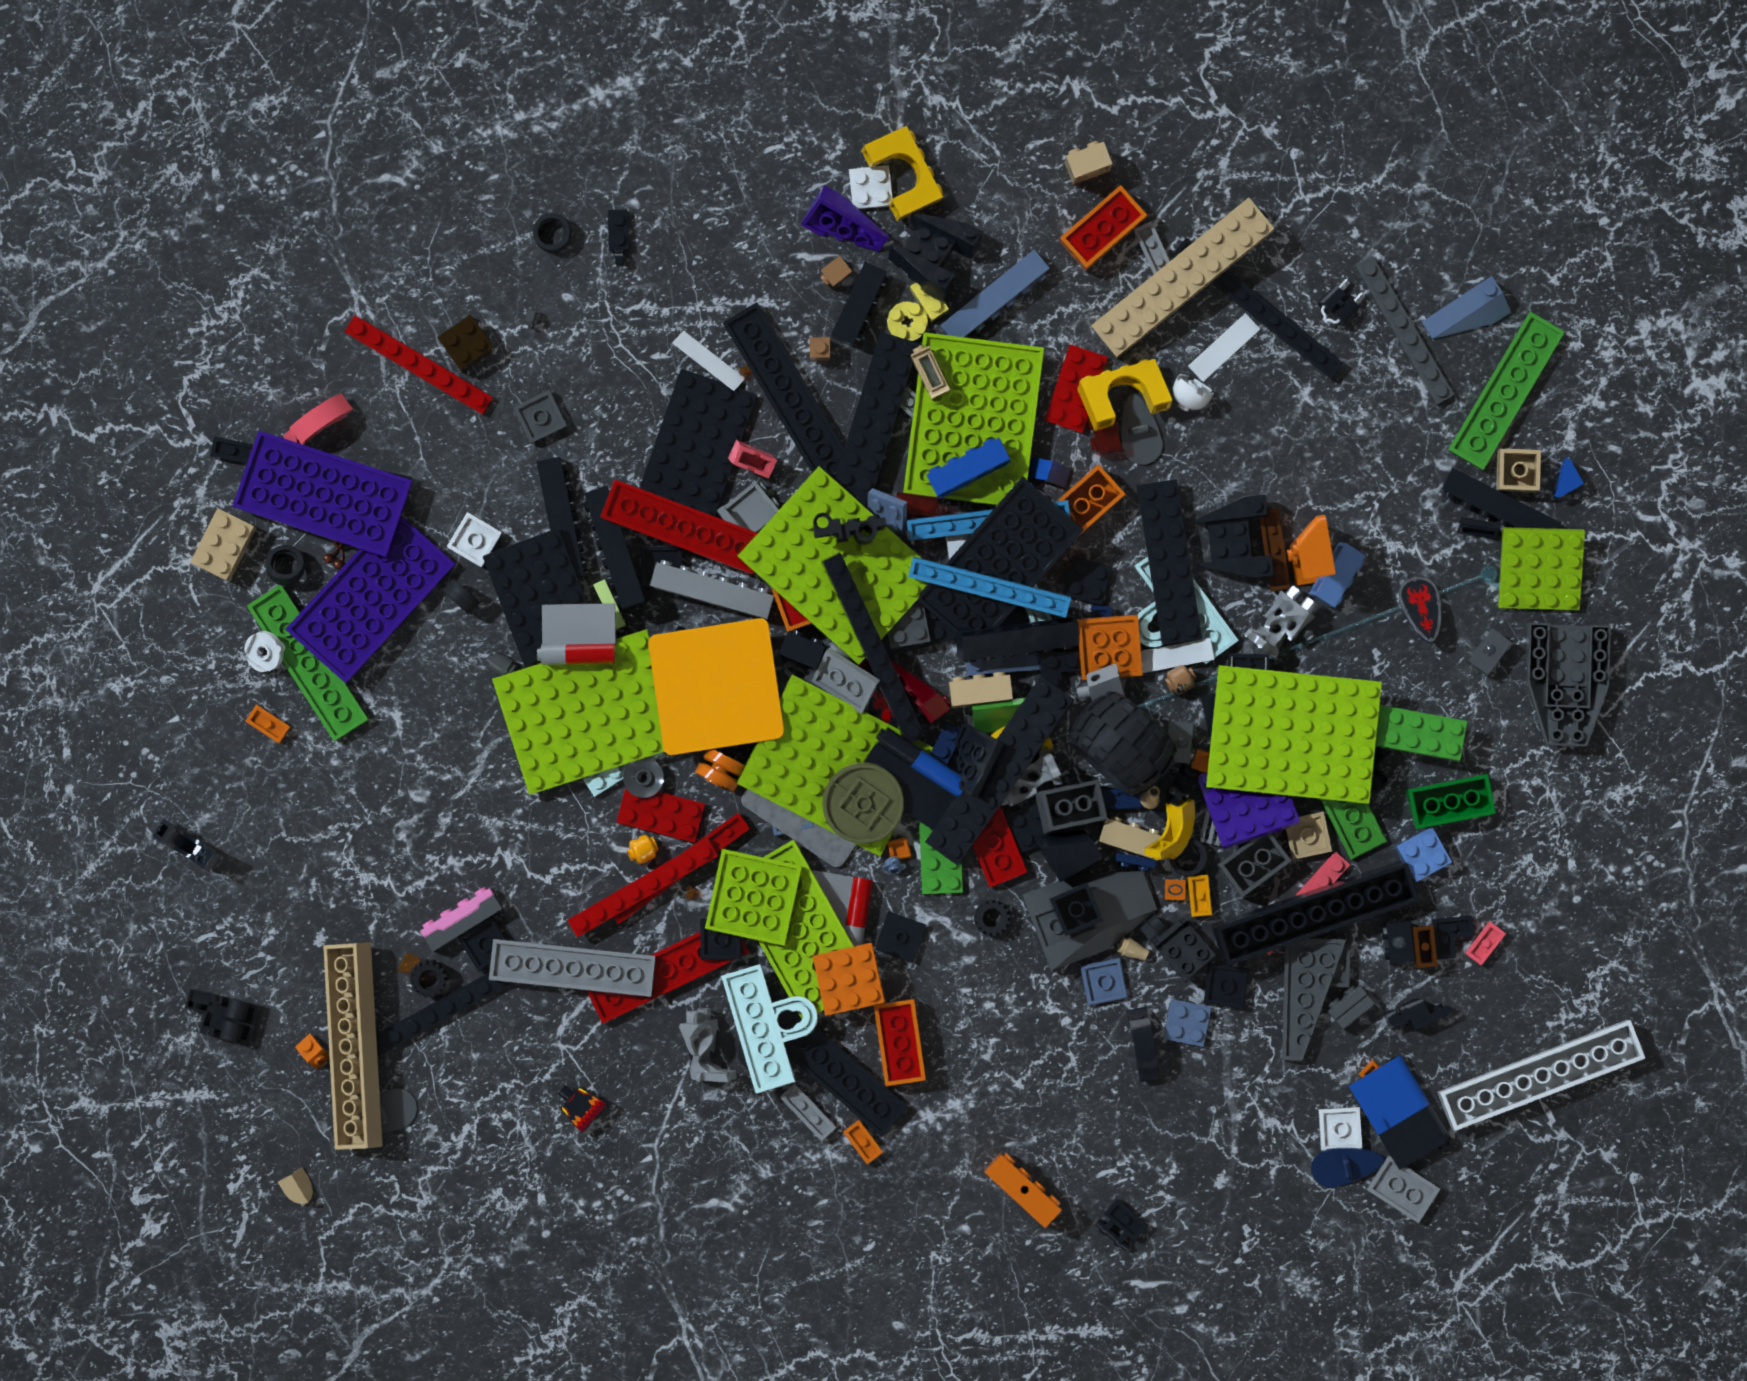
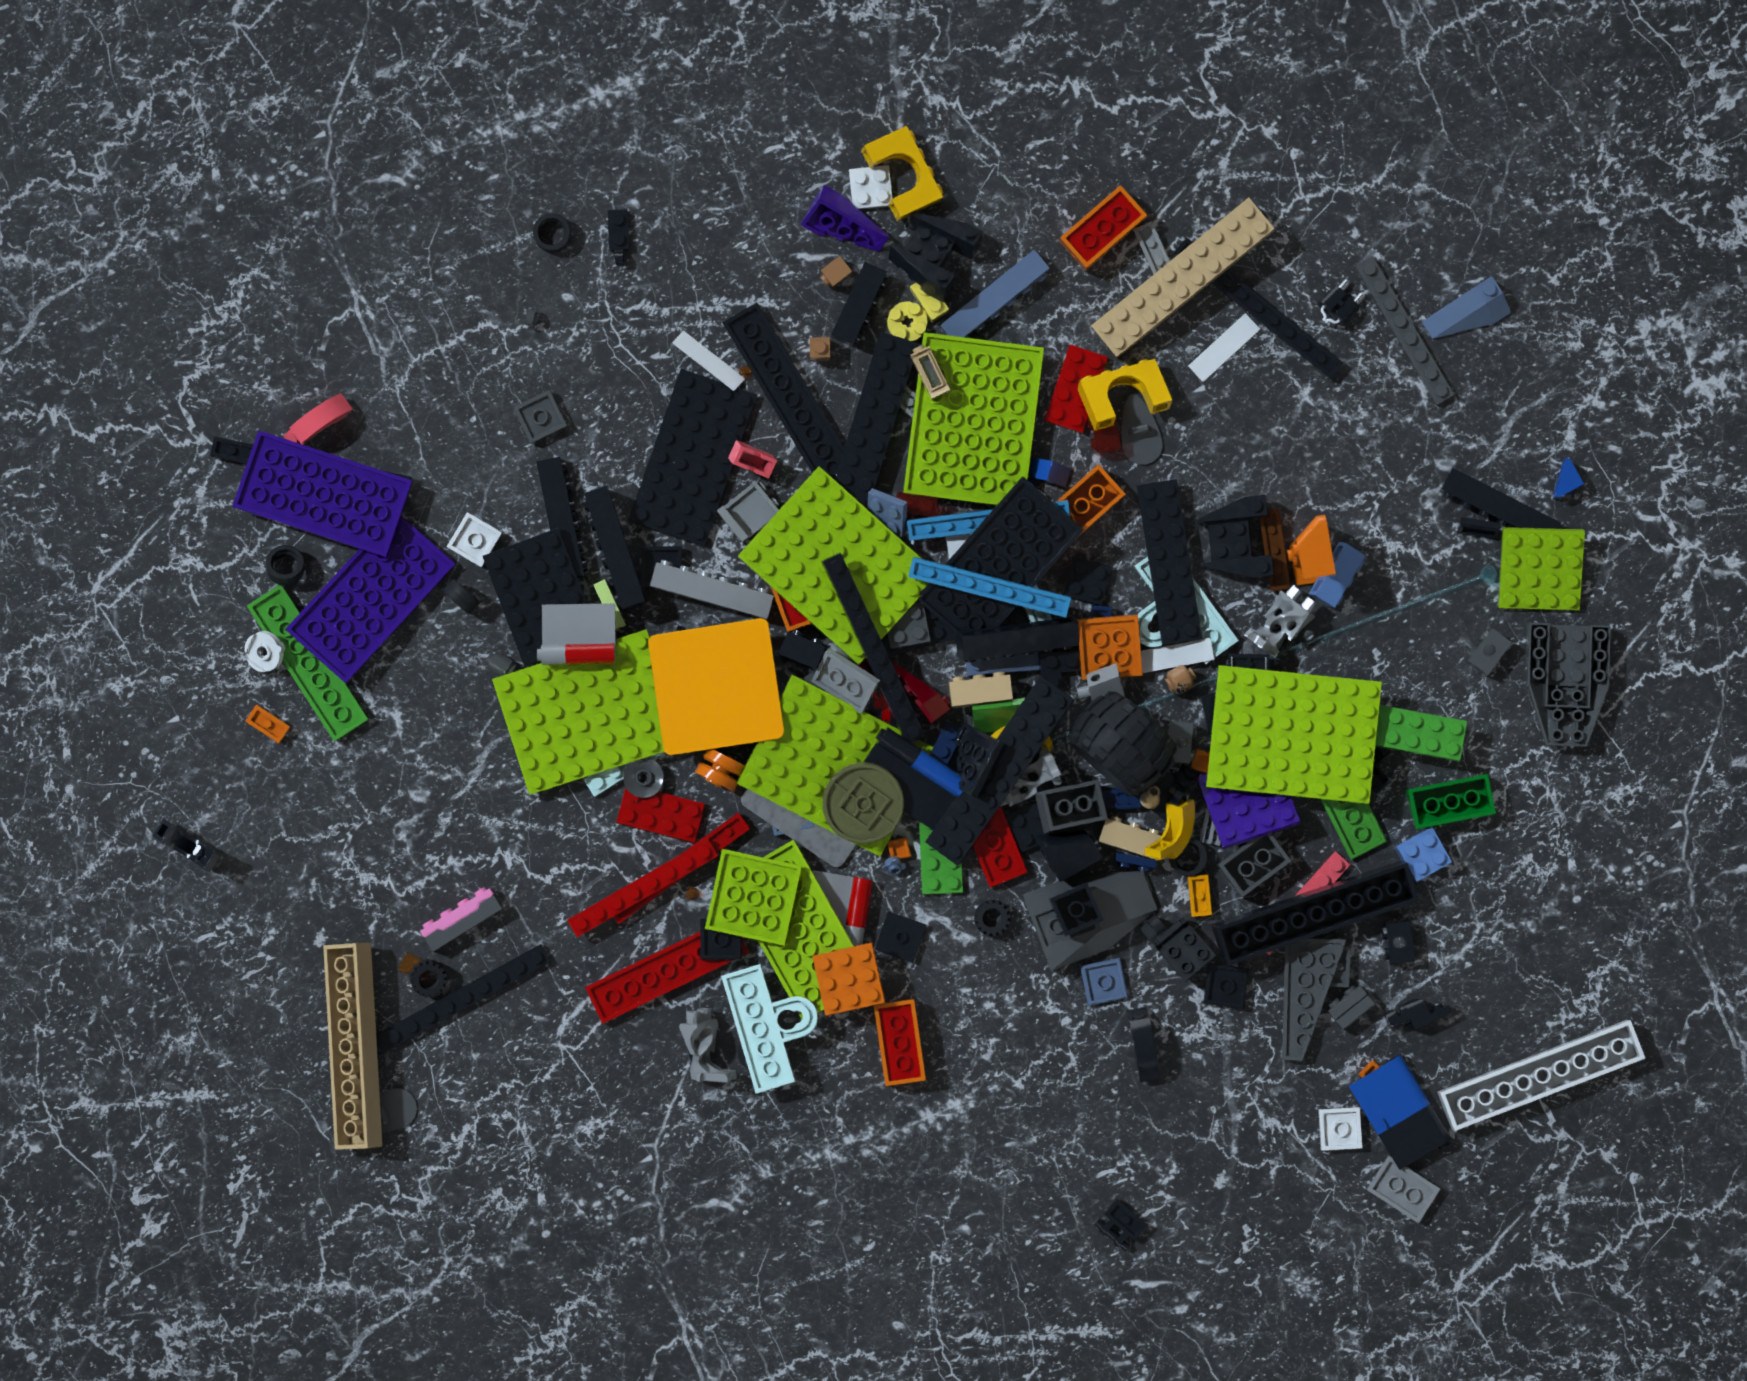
black plate [185,988,260,1045] -> none
tan brick [190,508,257,582] -> none
tan brick [278,1167,313,1204] -> none
orange bracket [295,1033,330,1069] -> none
copper piece [323,541,344,570] -> none
red plate [344,315,493,415] -> none
dark brown brick [437,314,495,373] -> none
black plate [457,916,508,972] -> none
light grey plate [489,939,656,997] -> none
torso [558,1085,608,1133] -> none
red plate [600,479,758,574] -> none
light orange head [627,835,659,864] -> none
black plate [728,984,908,1137] -> none
light grey plate [780,1083,837,1141] -> none
black plate [813,513,886,545] -> none
orange plate [843,1120,883,1164] -> none
blue brick [926,438,1011,500] -> none
orange brick [984,1153,1062,1228] -> none
tan brick [1064,141,1112,185] -> none
tan cone [1117,937,1149,961] -> none
sand blue plate [1163,999,1211,1047] -> none
orange tile [1165,879,1186,900] -> none
white cylinder [1172,374,1214,411] -> none
tan plate [1285,812,1332,860] -> none
dark blue shield [1311,1148,1384,1187] -> none
shield [1399,577,1441,643] -> none
reddish brown brick [1411,925,1438,968] -> none
black plate [1431,915,1474,960] -> none
bright green plate [1448,312,1565,471] -> none
coral plate [1465,921,1506,966] -> none
tan brick [1496,449,1541,493] -> none

